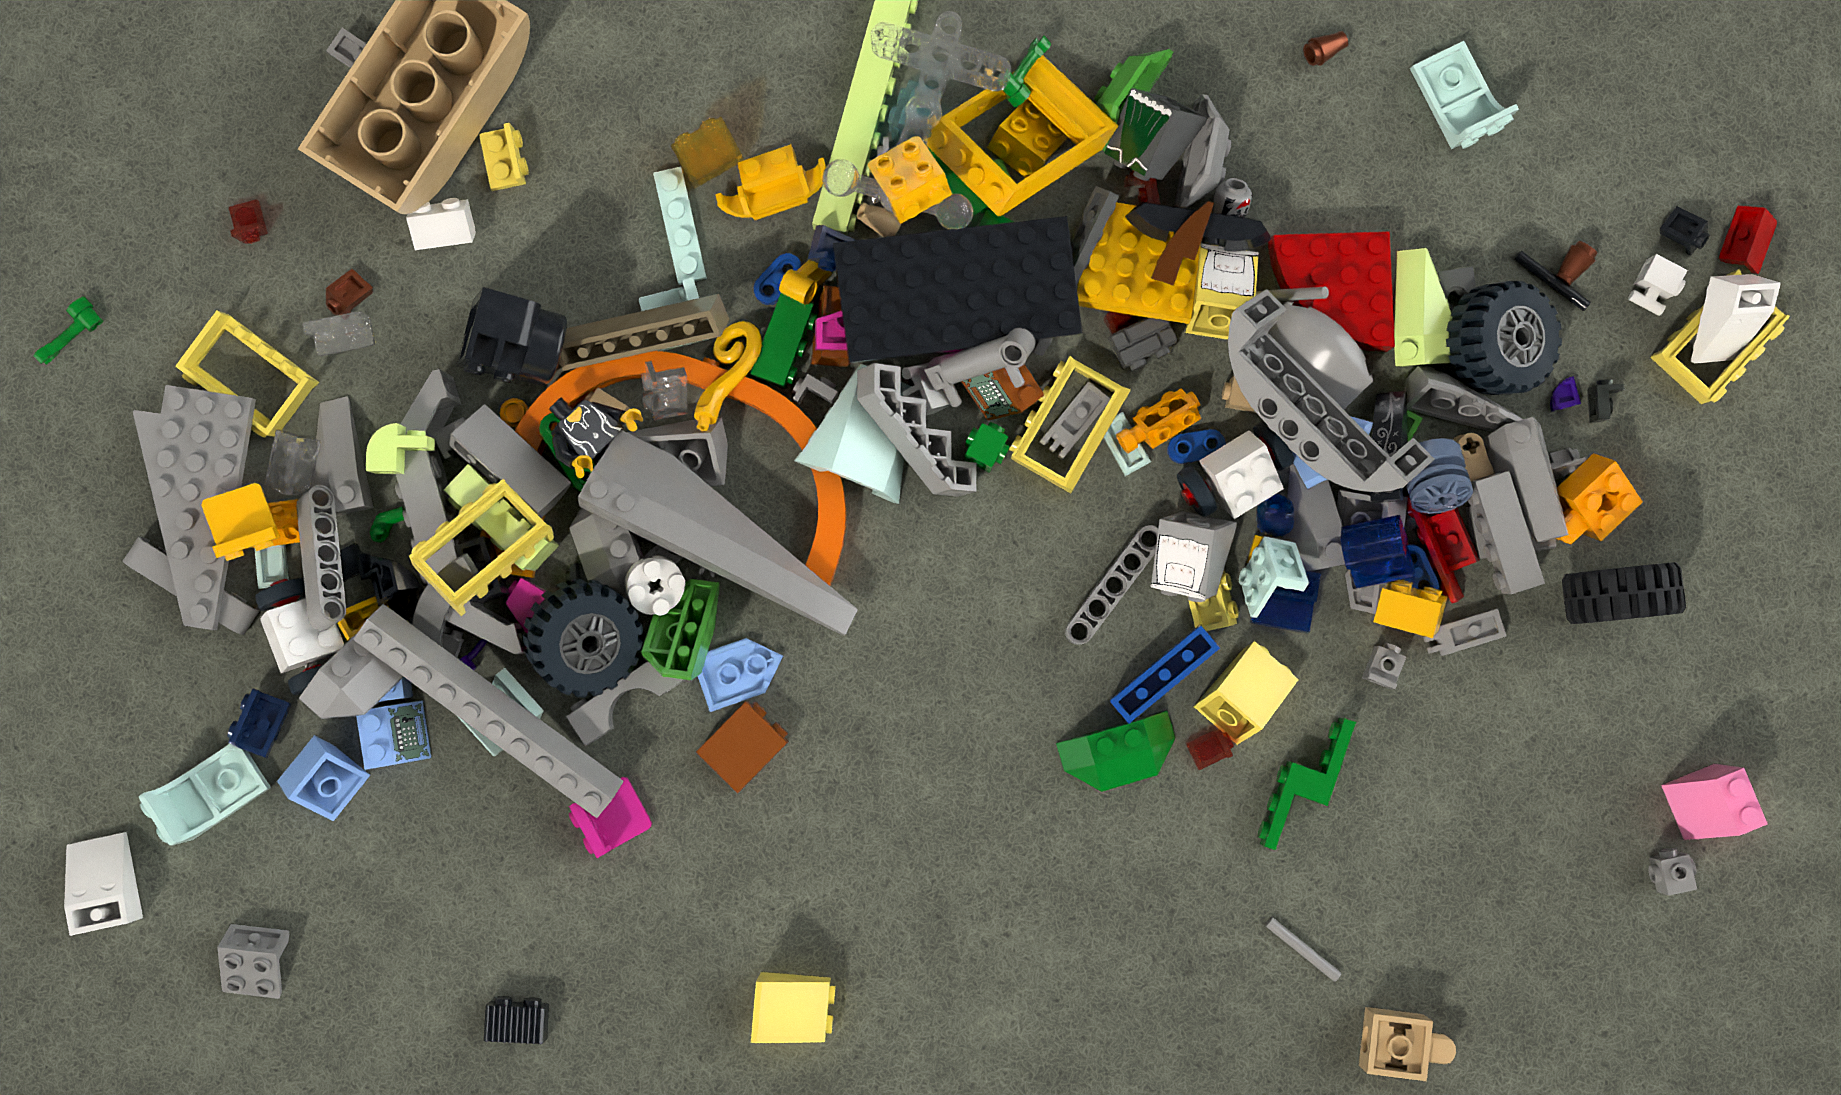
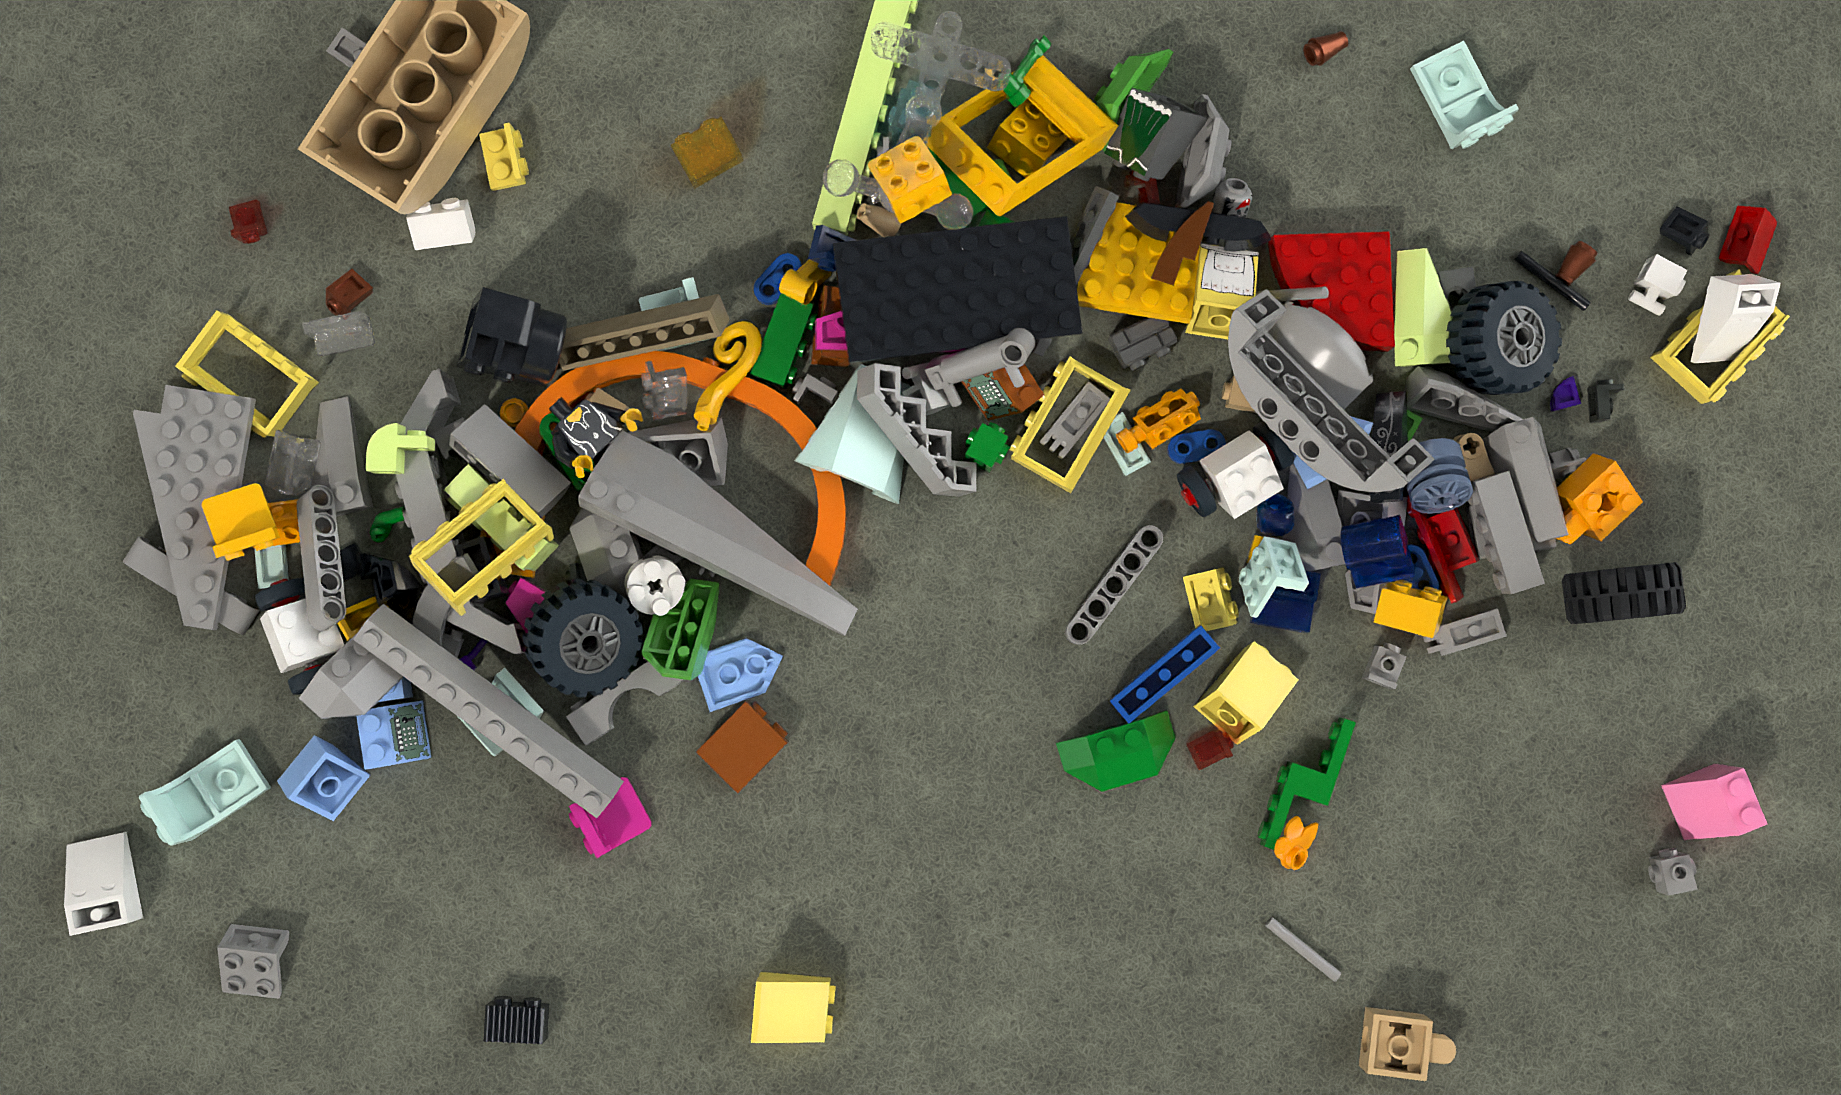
green brick [33,297,103,365] -> none
dark blue bracket [227,688,292,759] -> none
light aqua plate [653,167,707,285] -> none
yellow plate [715,144,827,221] -> none
clear red slope [1103,312,1137,334] -> none
slope [1151,511,1237,602] -> none
none -> light orange plate [1274,816,1318,870]

